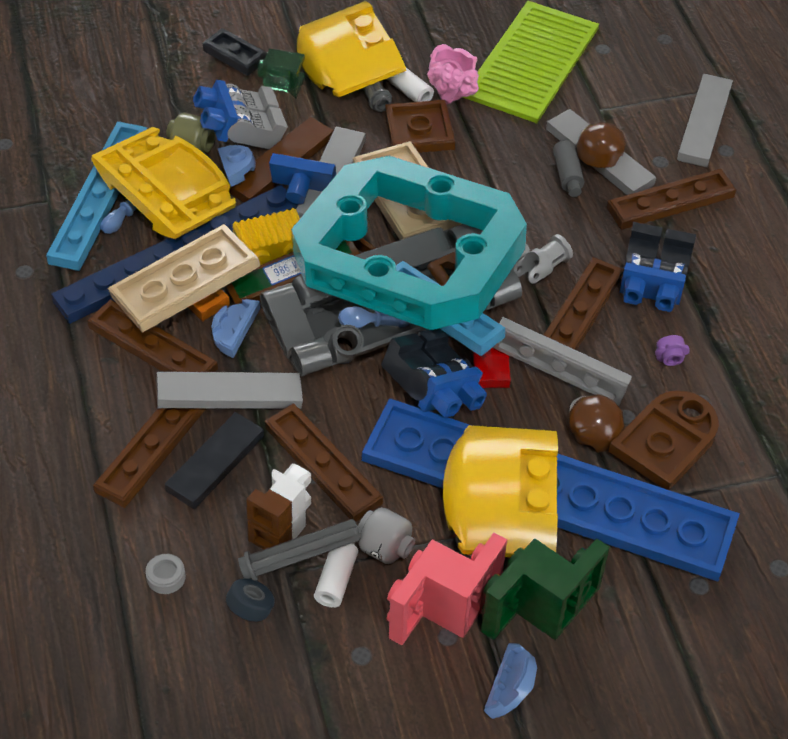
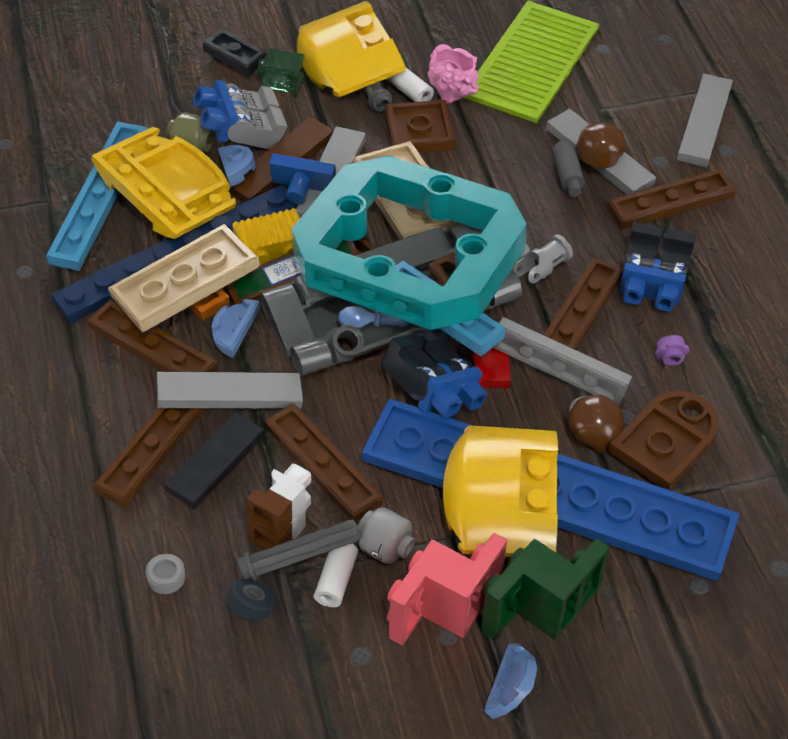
medium blue piece [100,200,137,234] -> none

